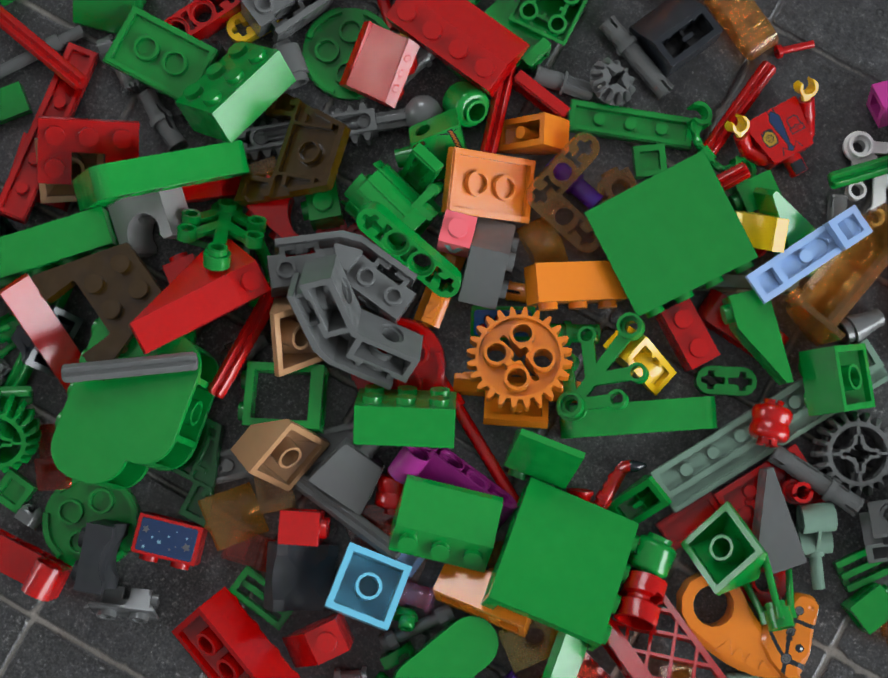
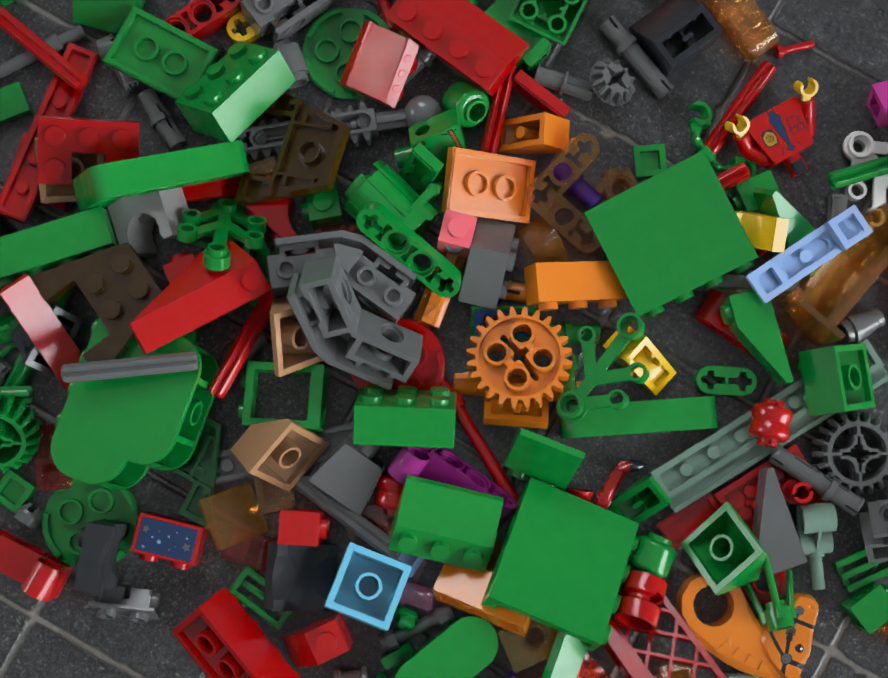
green tile [567,99,692,151] -> none
red brick [655,298,721,372] -> none

